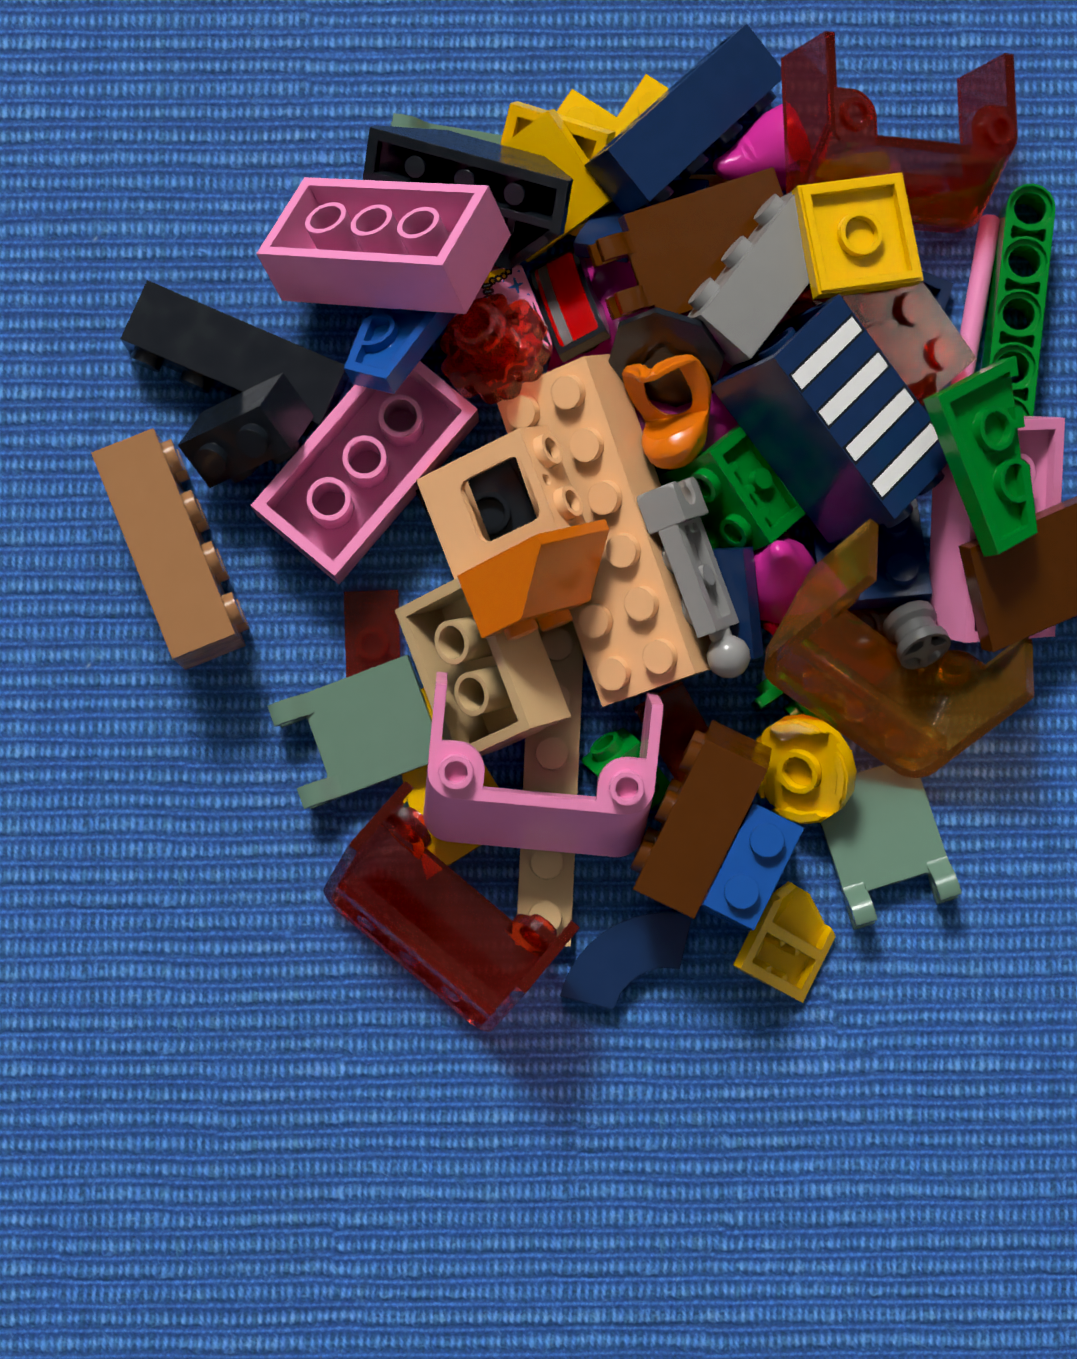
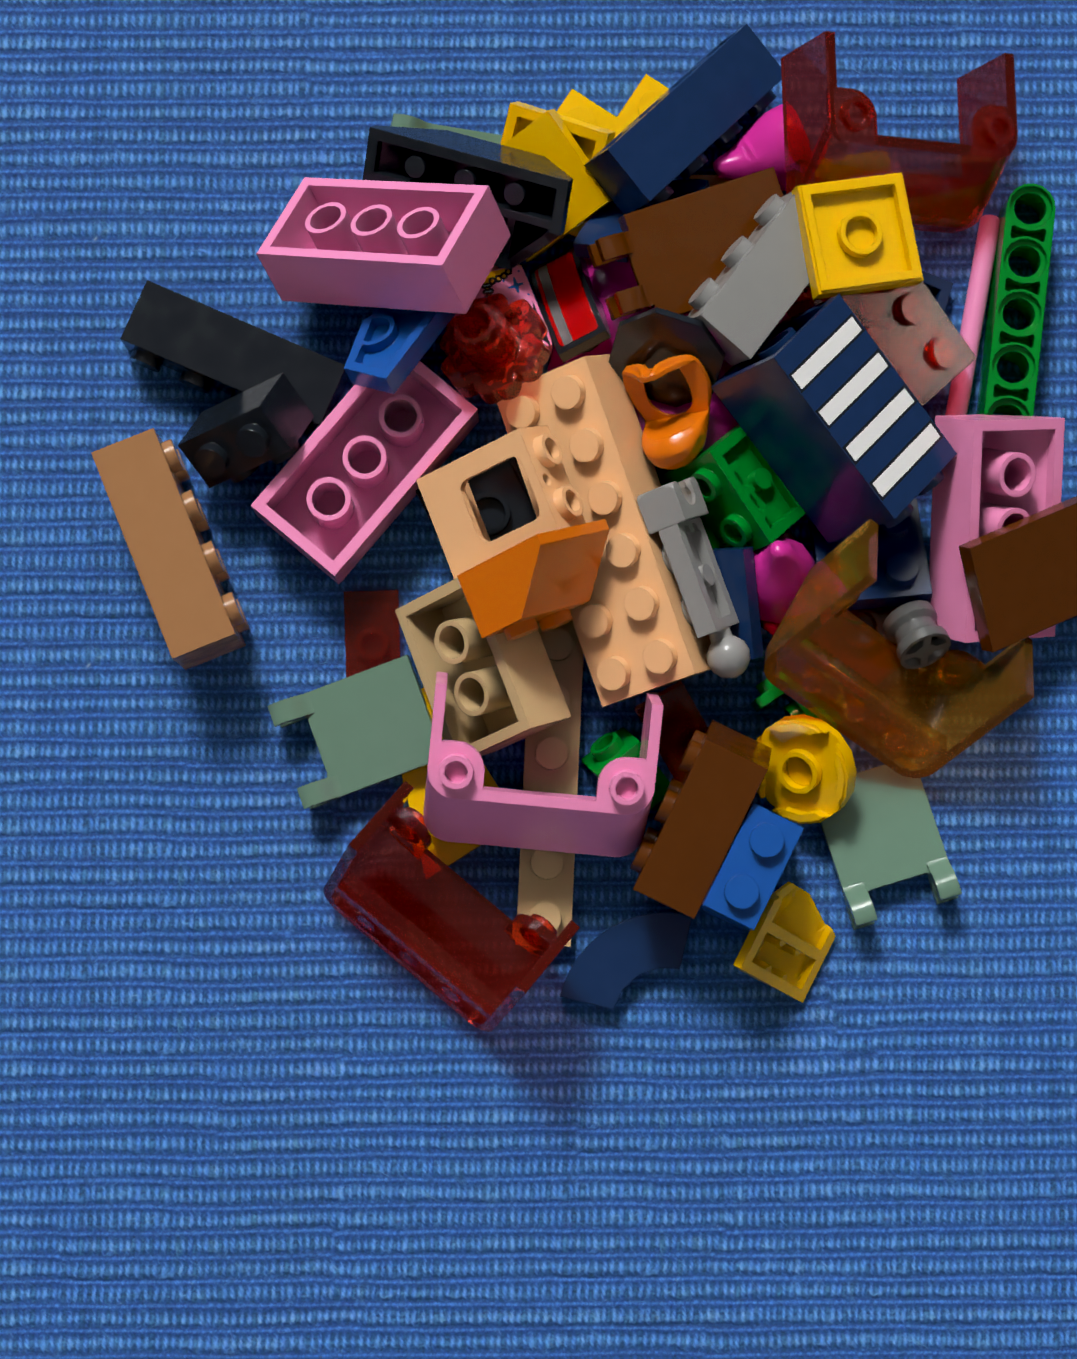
green wing [923,356,1038,557] -> none

